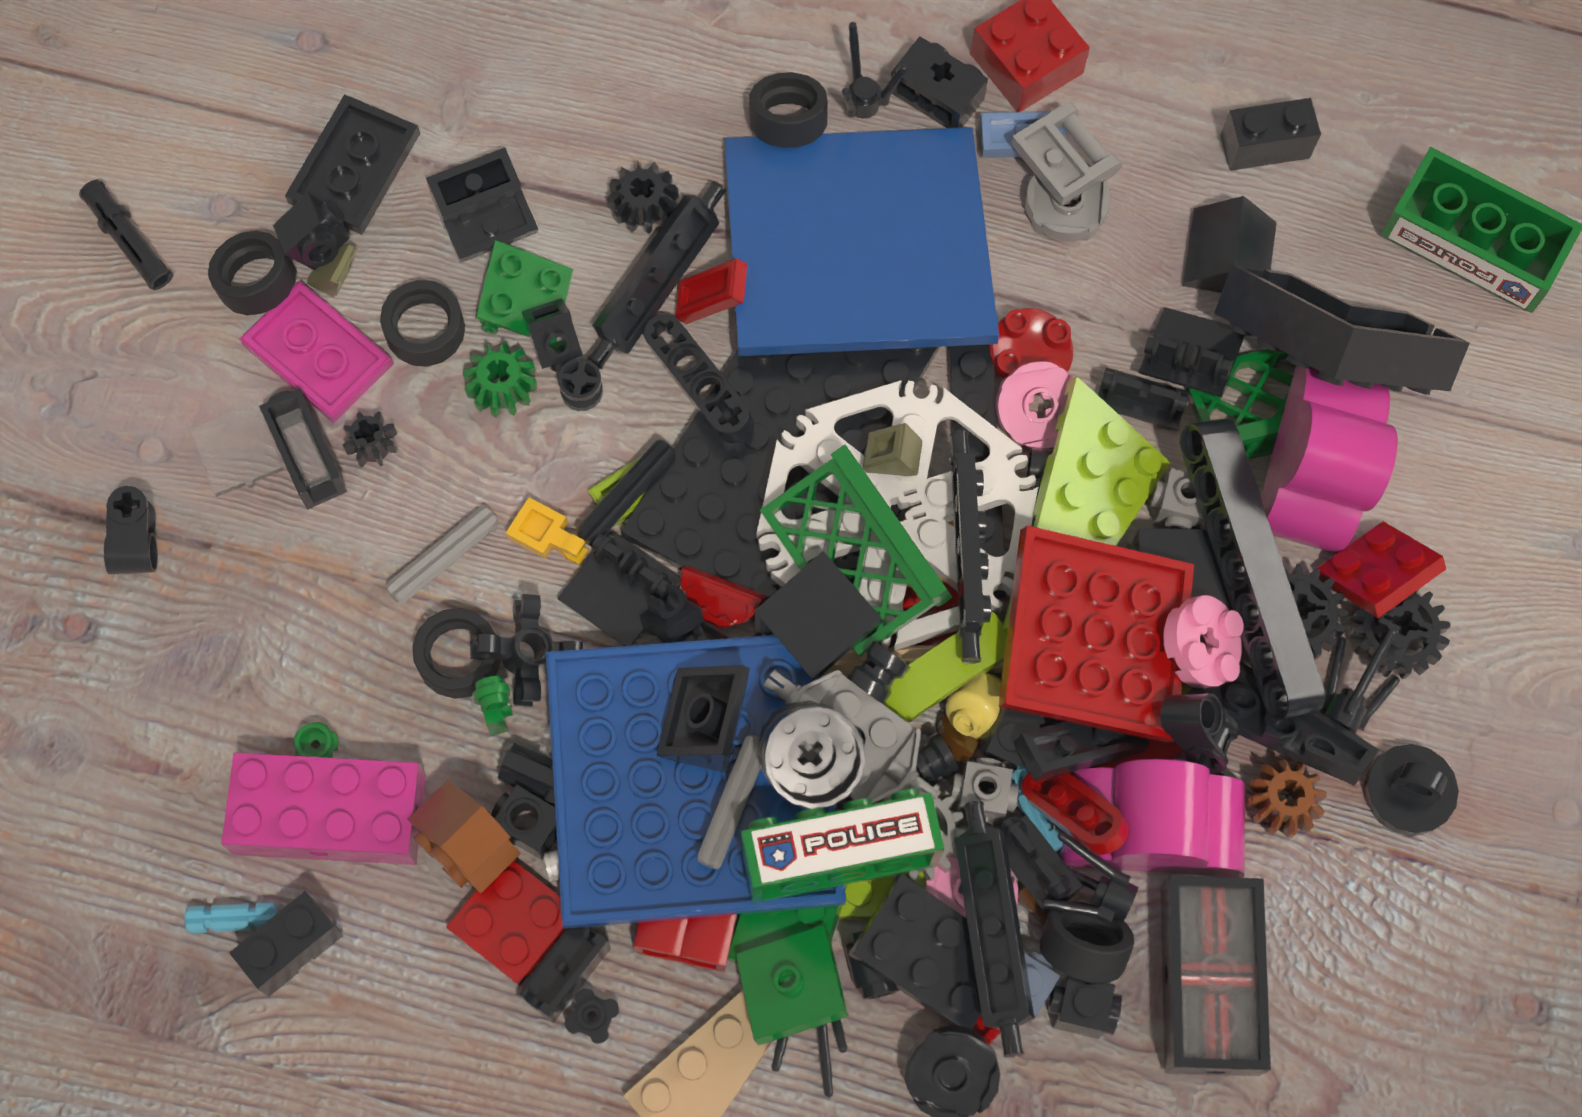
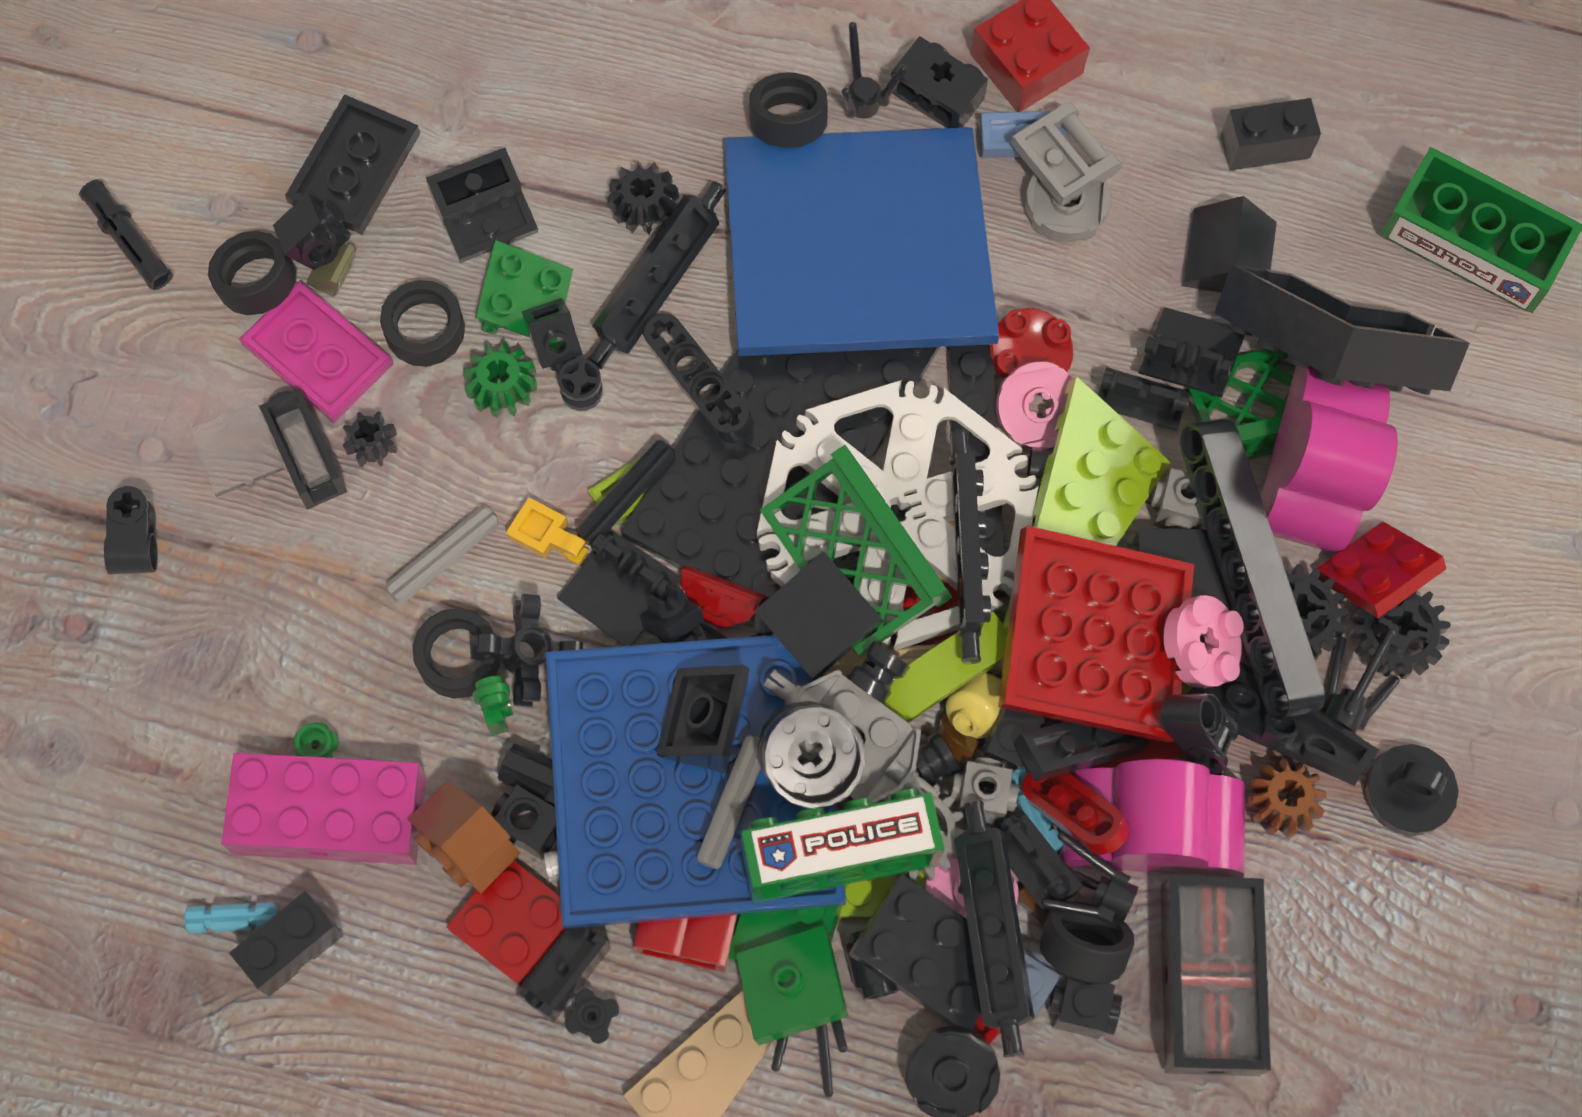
red tile [675,258,747,324] -> none
olive slope [863,423,922,476] -> none

